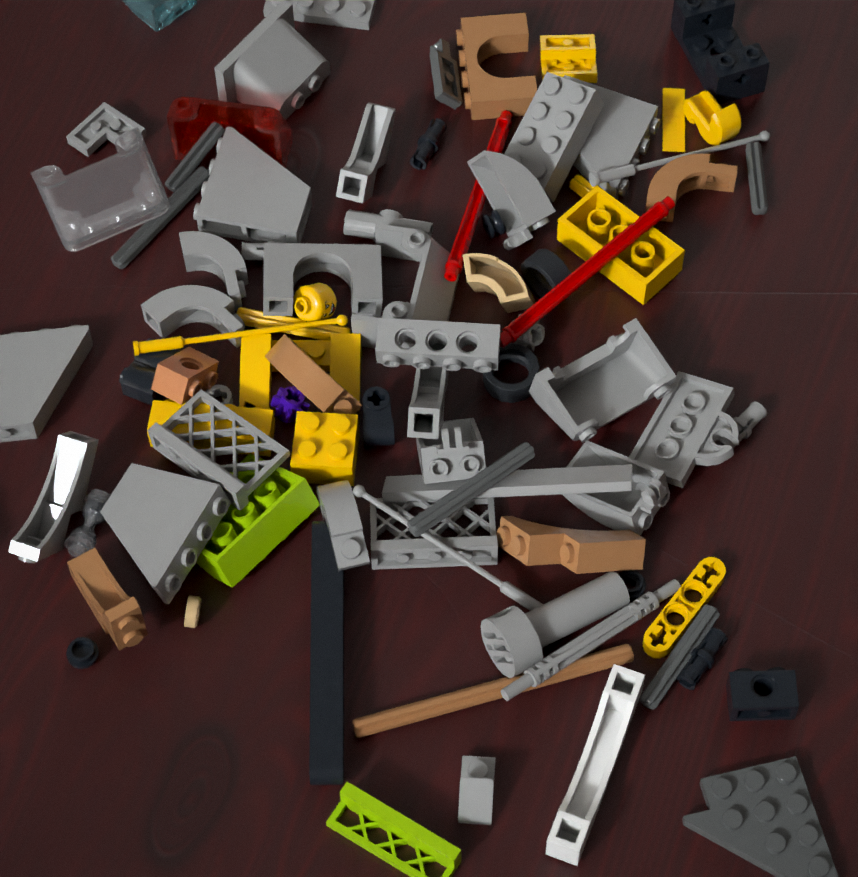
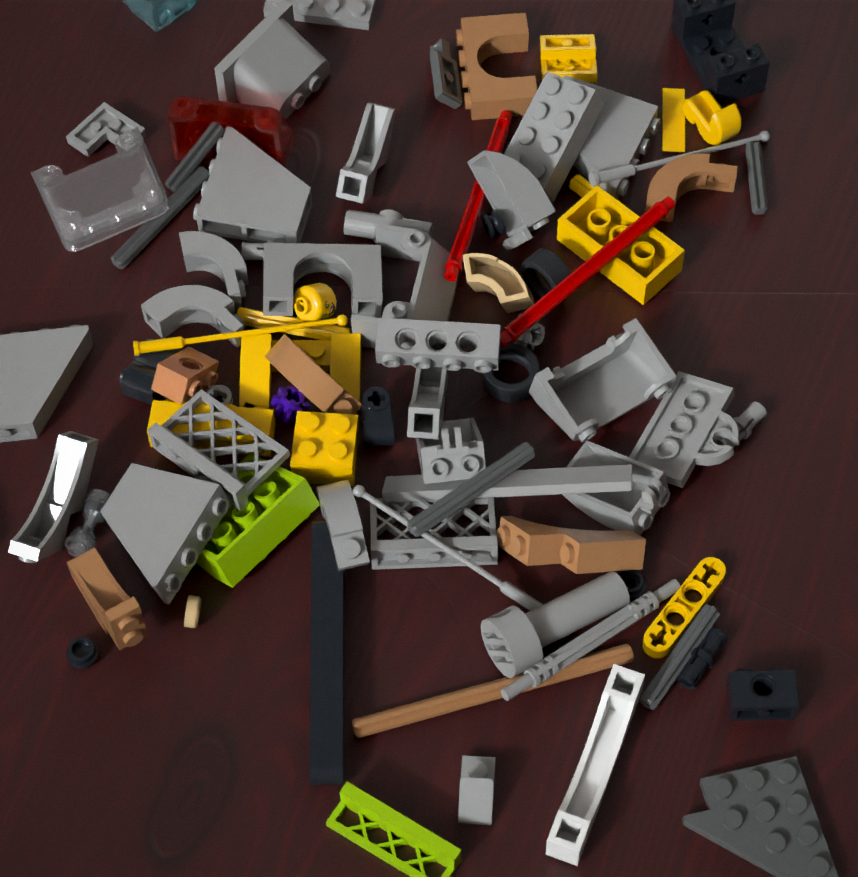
black pin [410,118,447,170] -> none

